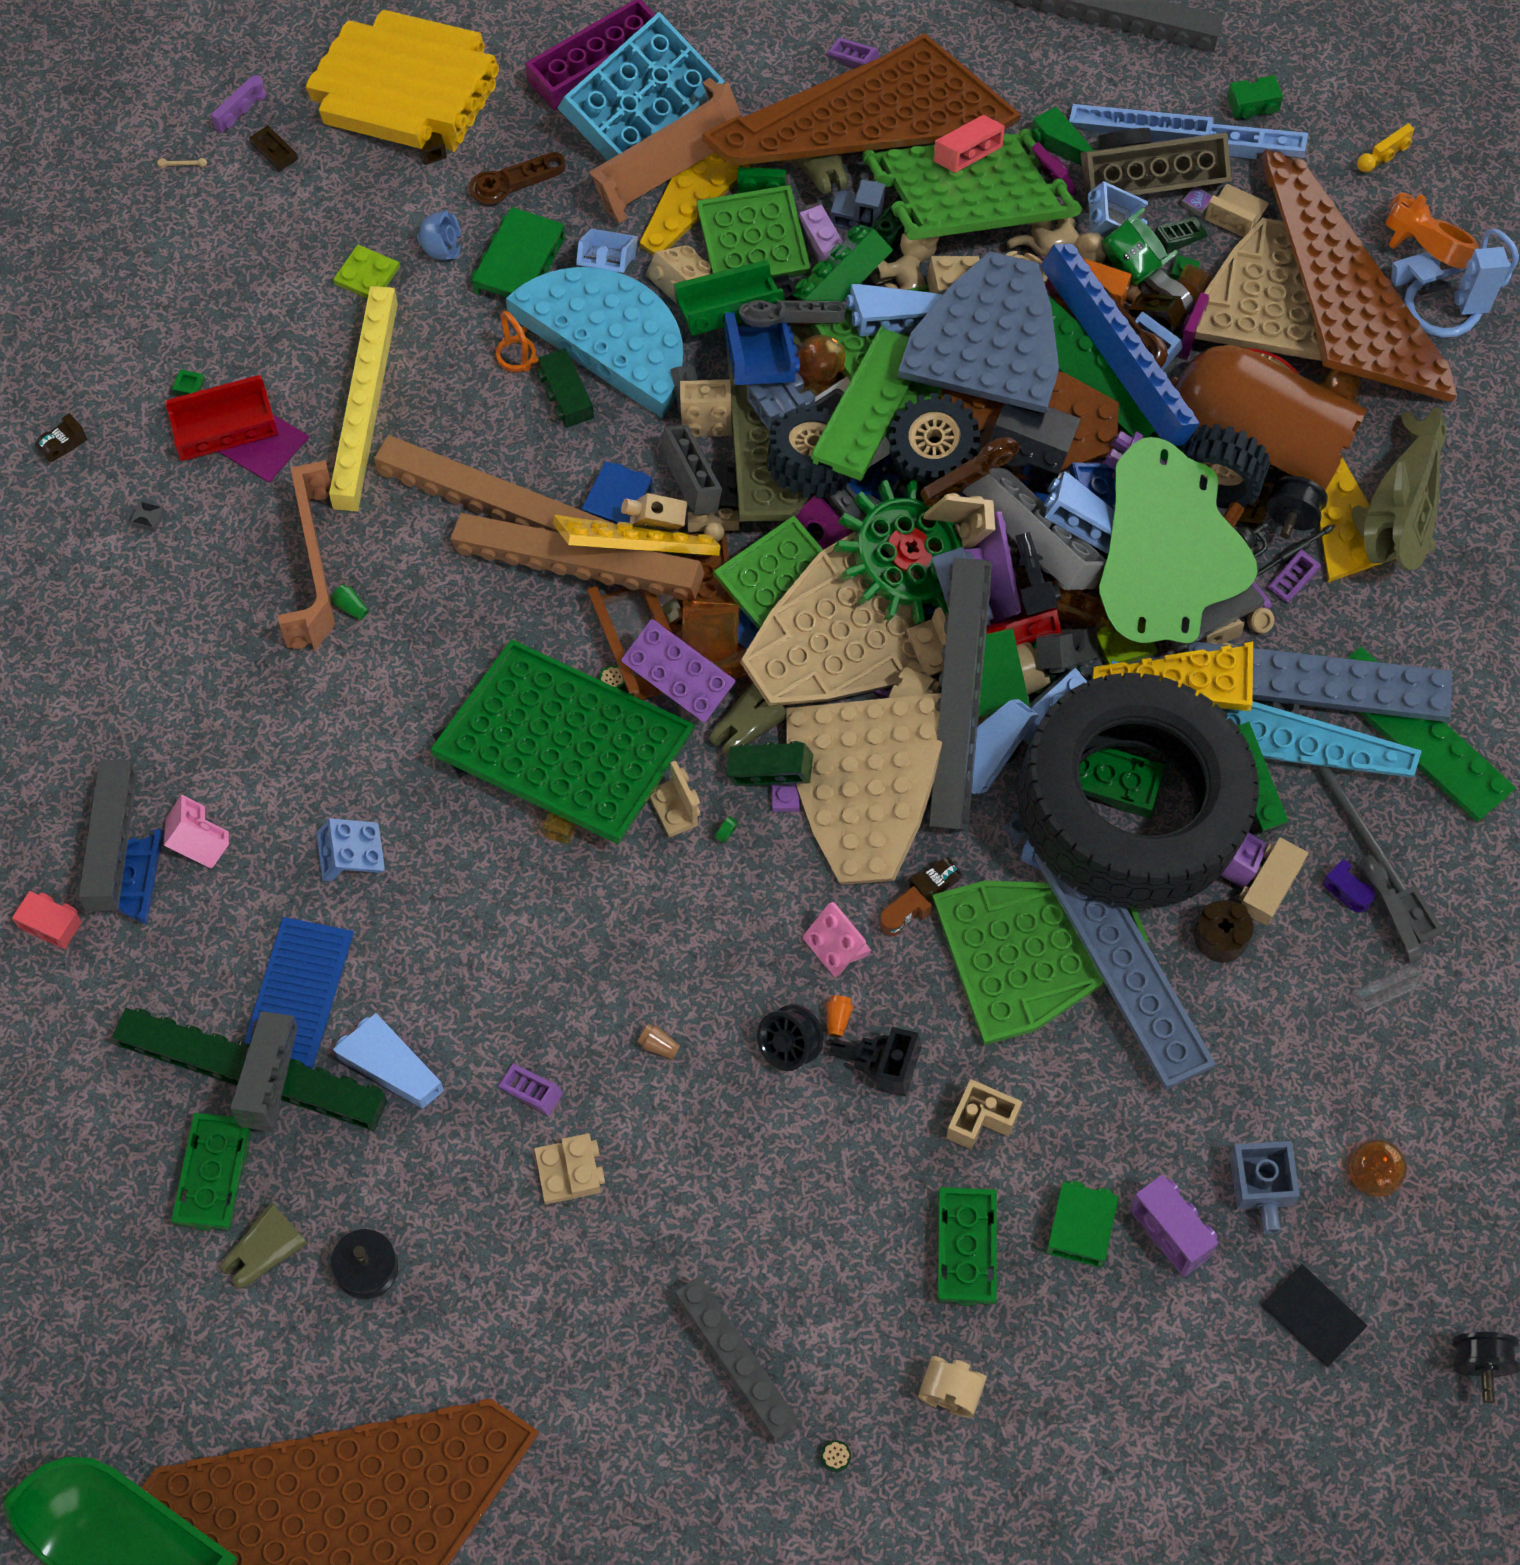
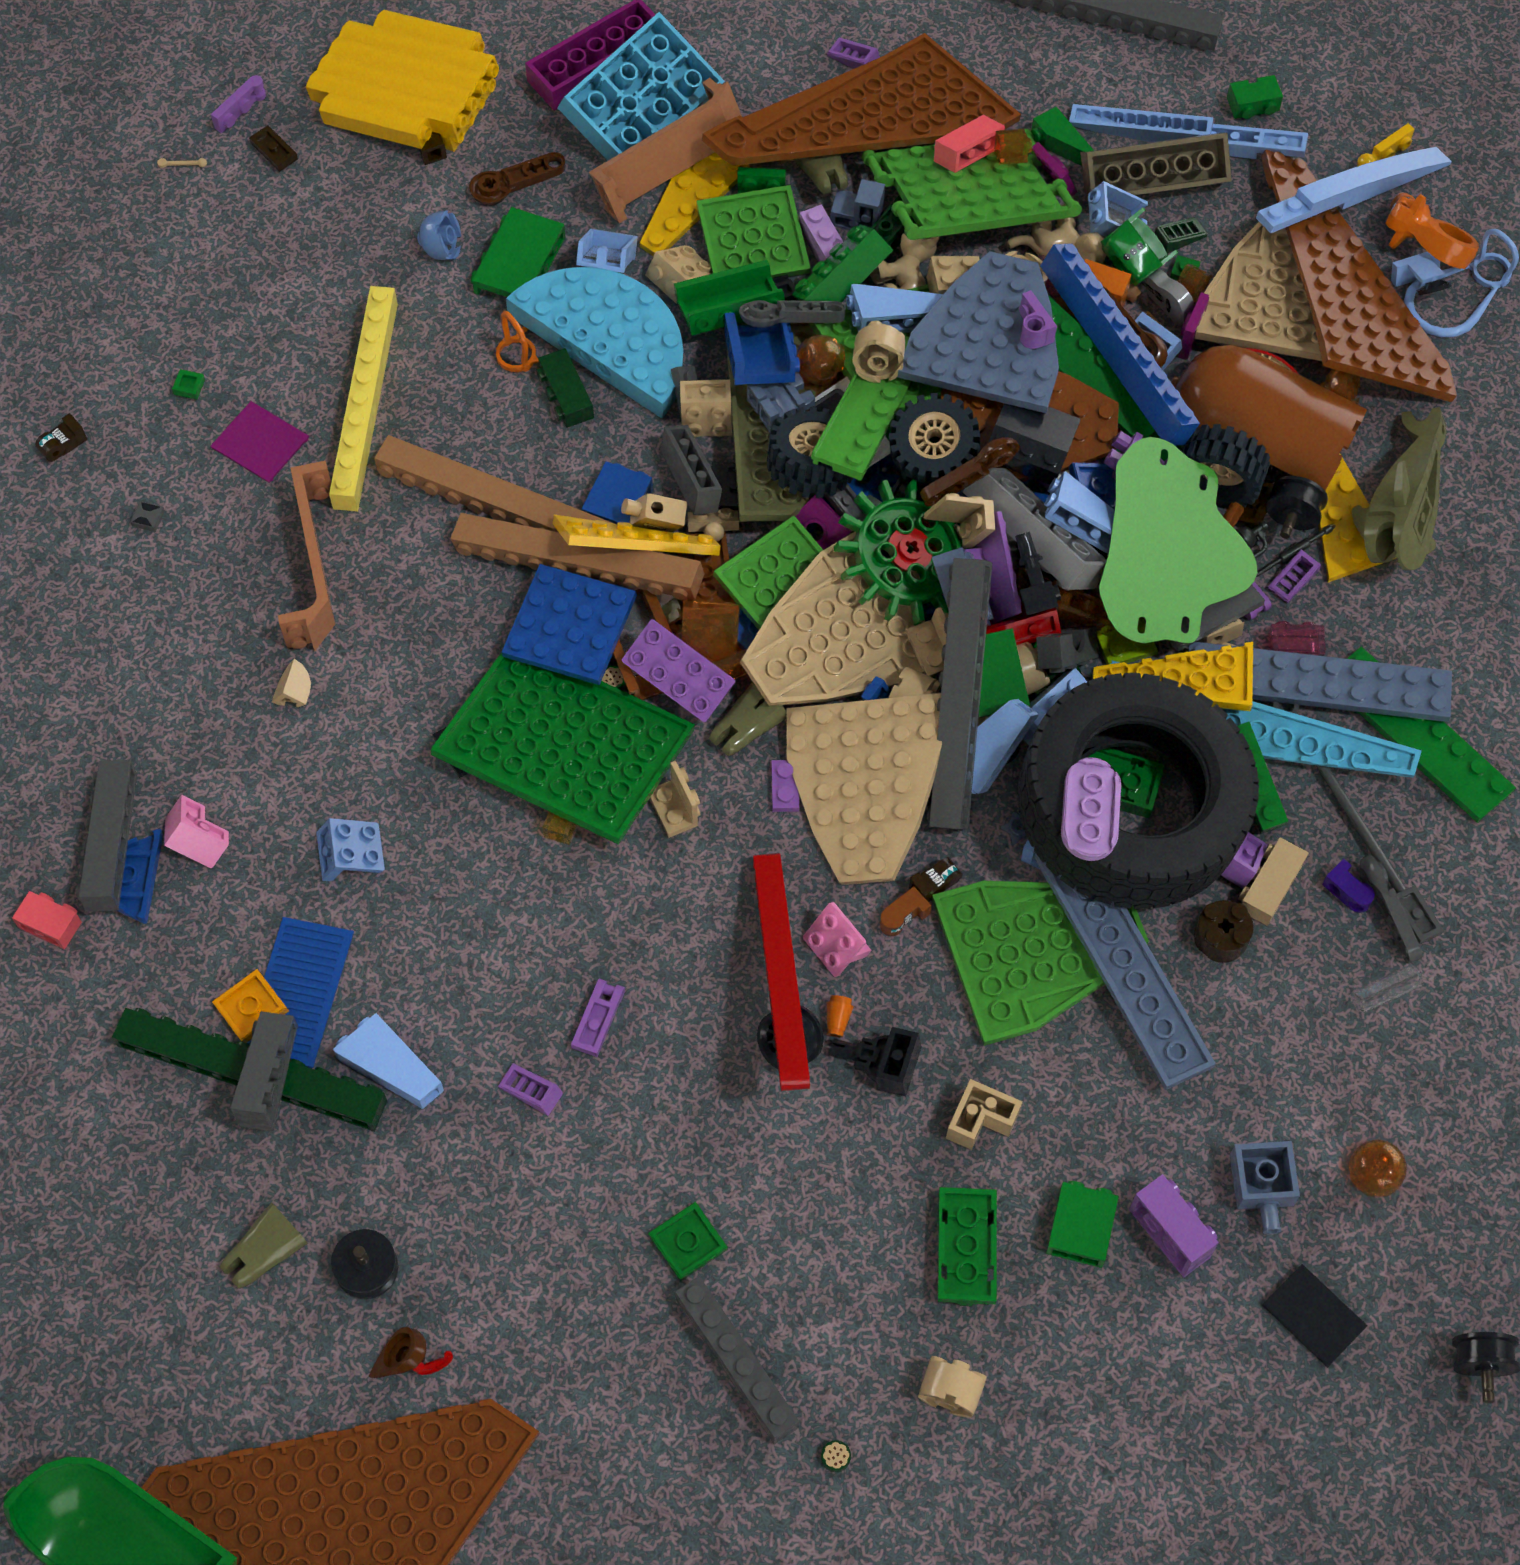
red panel [164,375,279,461] -> none
green piece [171,1113,252,1231] -> none
green cone [331,584,369,621] -> none
lime plate [333,244,400,299] -> none
tan plate [535,1133,605,1204] -> none
medium nougat cone [637,1023,681,1059] -> none
green tile [715,816,738,843] -> none
dark green brick [726,741,814,786] -> none
black tyre [1098,128,1152,150] -> none
dark brown plate [1128,293,1186,333] -> none
tile [1181,186,1212,217] -> none
tan bracket [1205,184,1269,237] -> none
tan tile [1247,607,1274,634] -> none
light blue brick [1454,247,1510,315] -> none
none -> light orange tile [212,969,289,1043]
none -> tan brick [272,659,311,707]
none -> reddish brown piece [368,1326,453,1378]
none -> blue plate [501,564,637,685]
none -> medium lavender plate [571,978,625,1057]
none -> green tile [648,1202,728,1282]
none -> red beam [753,853,810,1091]
none -> tan brick [852,321,905,383]
none -> blue plate [861,676,891,701]
none -> clear orange brick [994,129,1032,165]
none -> medium lavender plate [1019,290,1057,349]
none -> lavender tile [1061,758,1121,861]
none -> light blue slope [1256,147,1452,233]
none -> clear pink brick [1268,621,1326,656]

